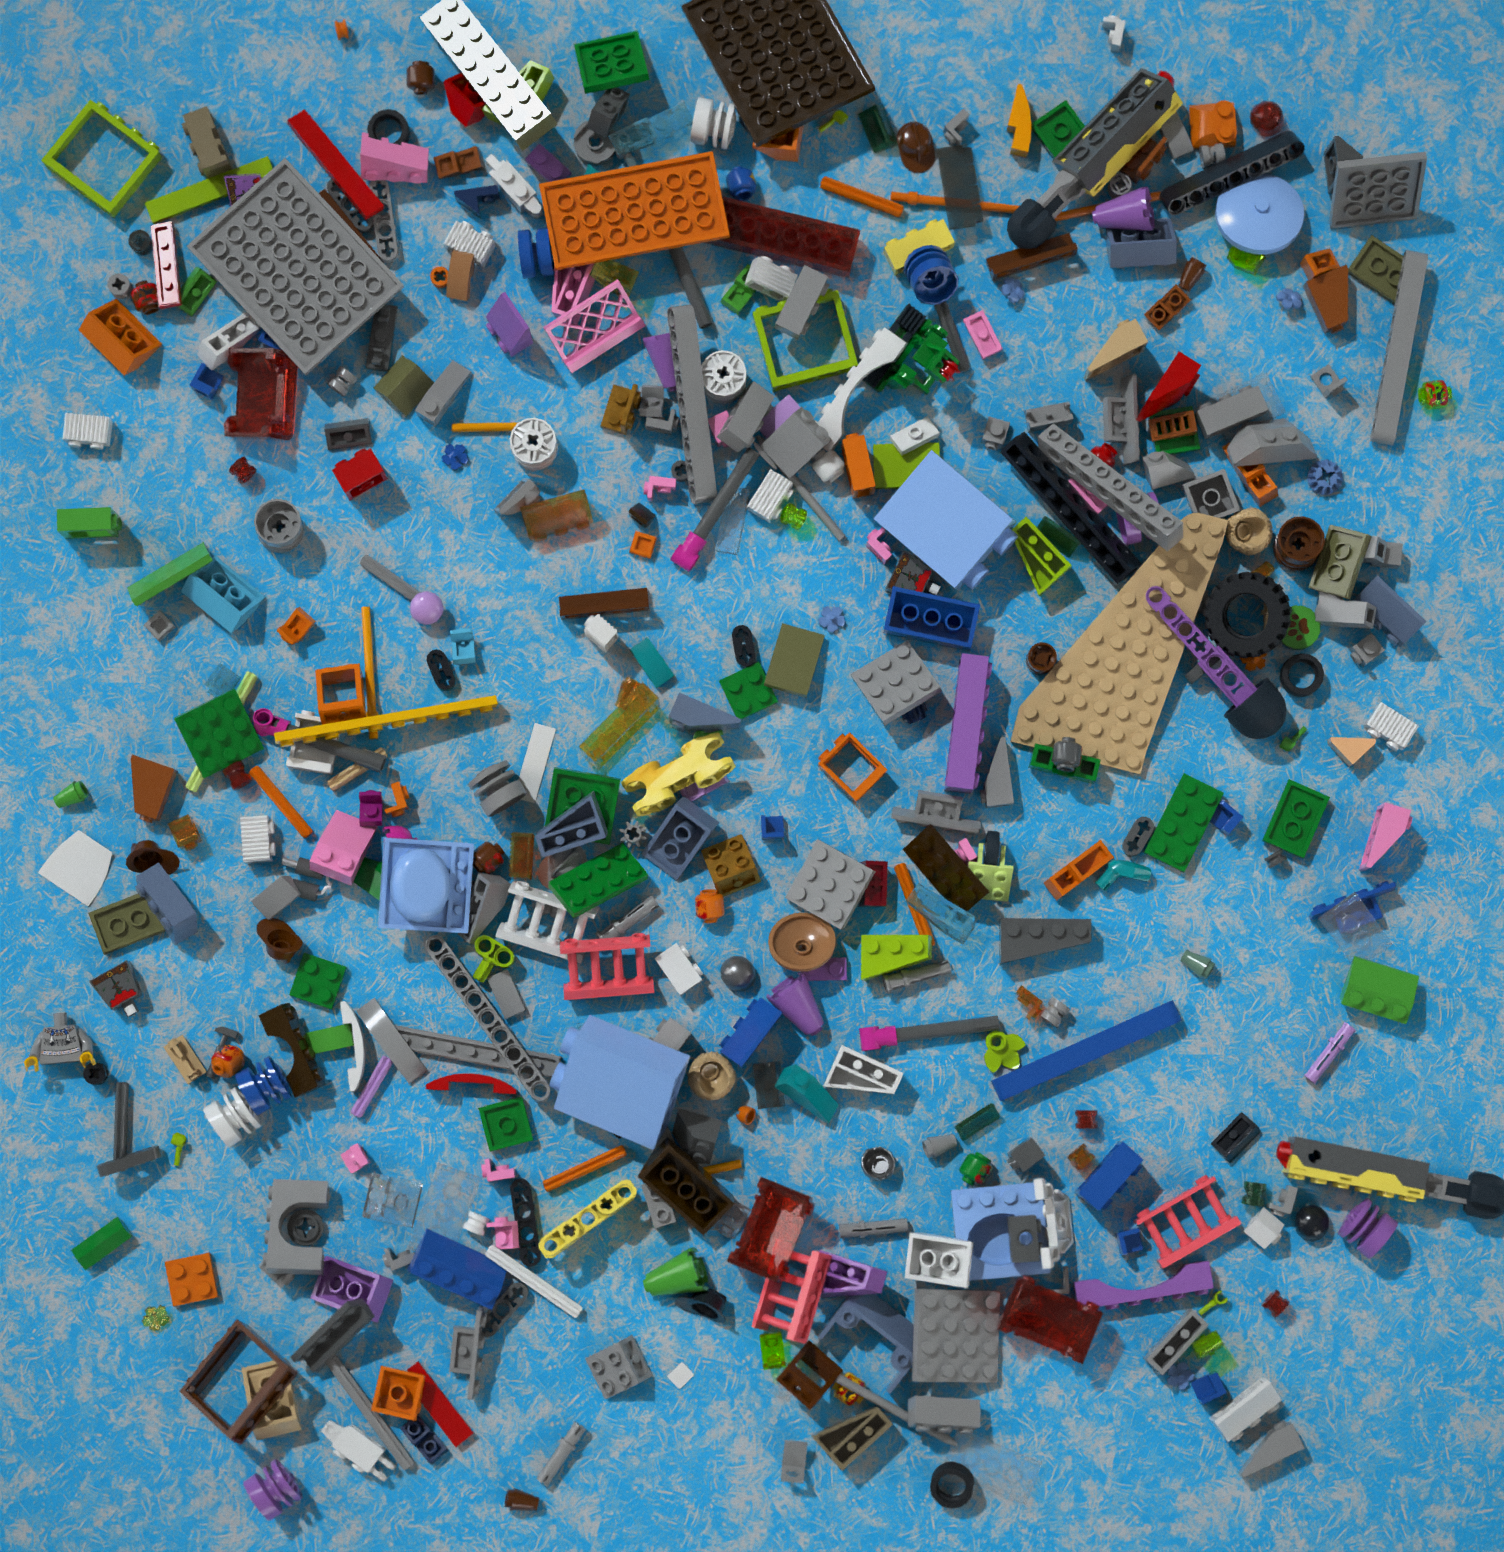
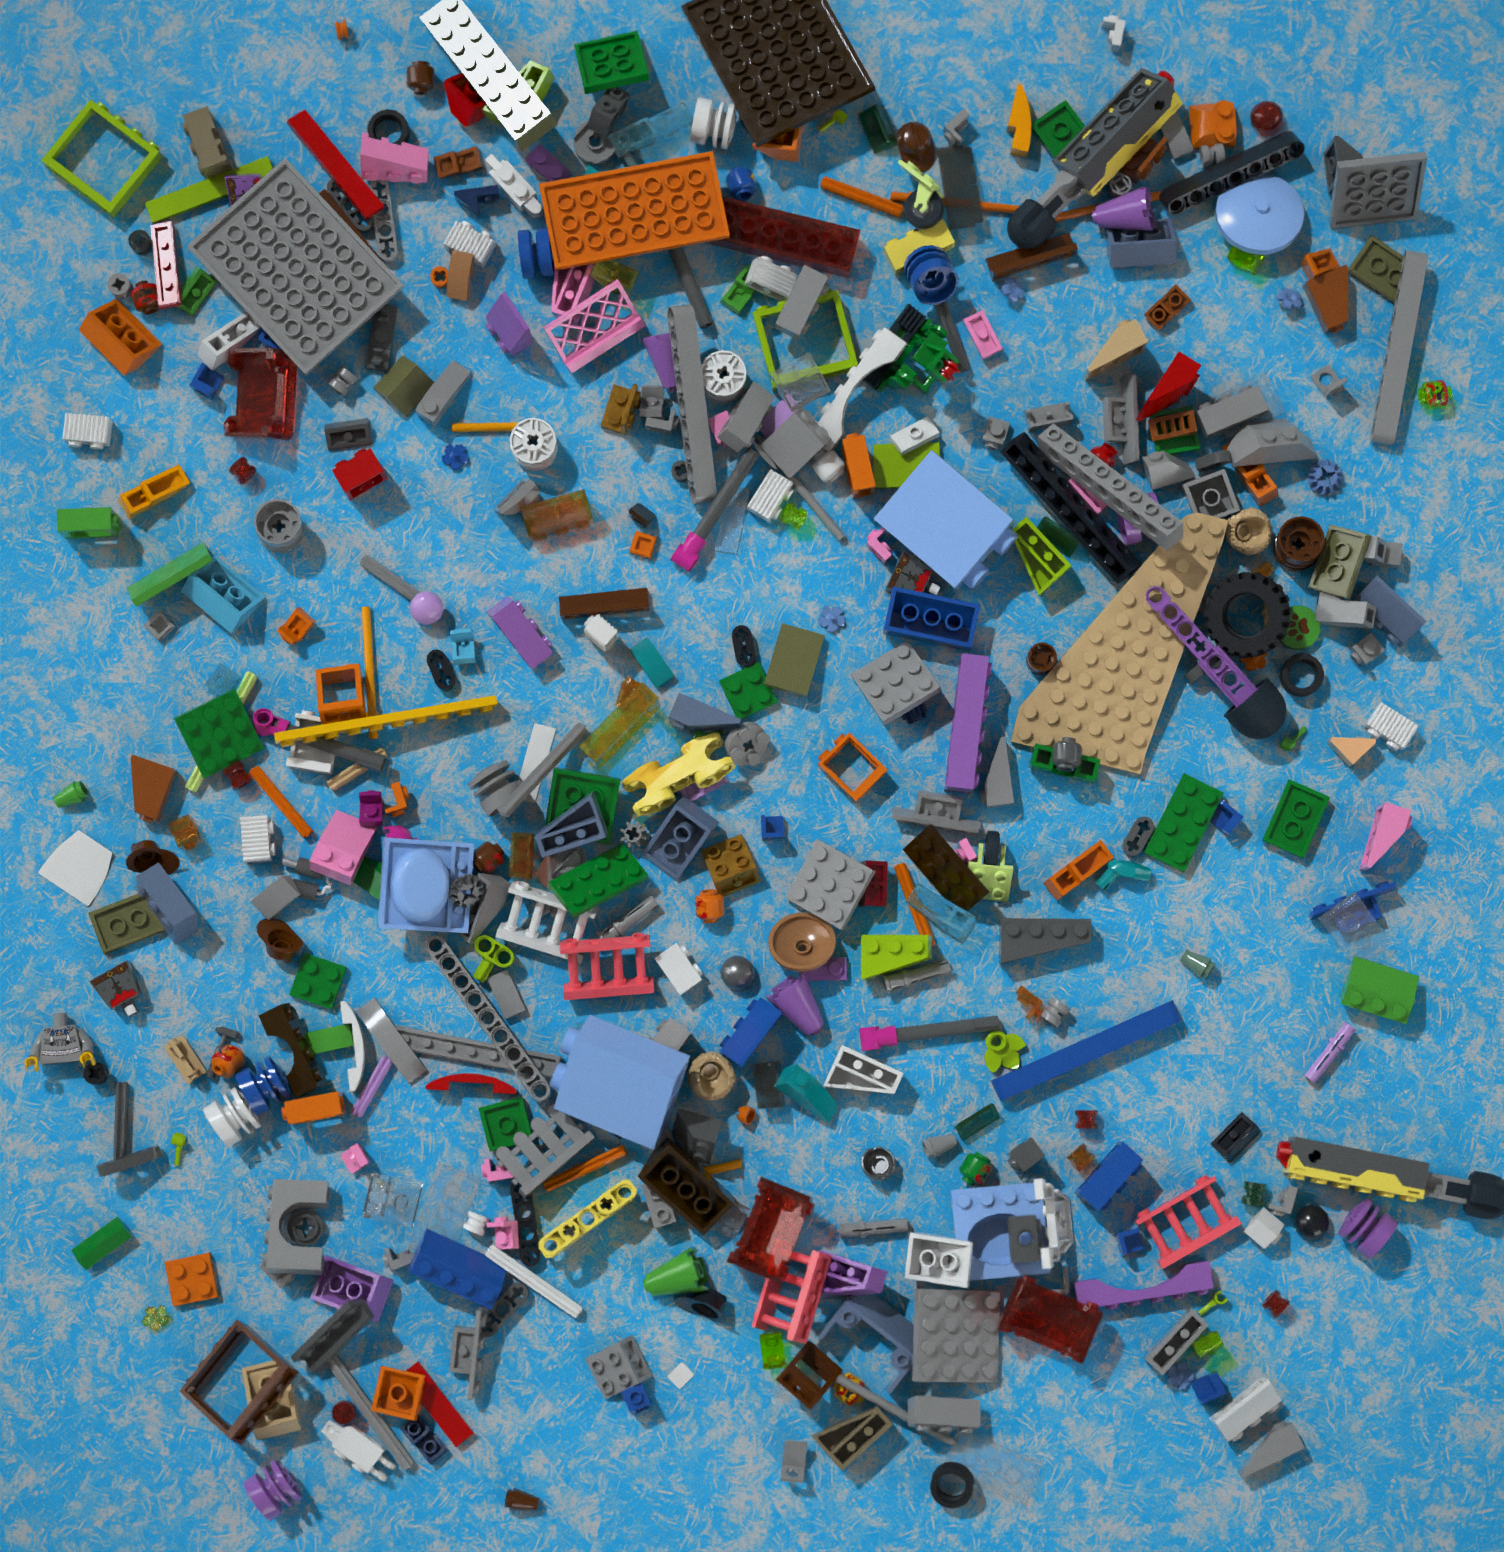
light grey pin [536,1421,586,1487] -> none
bright pink bracket [644,476,677,501] -> none
reddish brown cone [1178,257,1207,292] -> none
dark grey bush [1264,849,1287,869] -> none
none -> light orange slope [118,464,190,519]
none -> orange window [281,1091,347,1125]
none -> clear red wheel [332,1400,357,1425]
none -> dark grey gear [449,874,485,909]
none -> medium lavender wedge [486,596,553,669]
none -> light grey fence [496,1103,595,1199]
none -> light grey axle [498,723,587,818]
none -> blue bracket [622,1383,653,1415]
none -> light grey plate [725,722,770,766]
none -> clear slope [770,352,831,412]
none -> plate [898,159,944,229]
none -> dark grey beam [1195,450,1231,471]

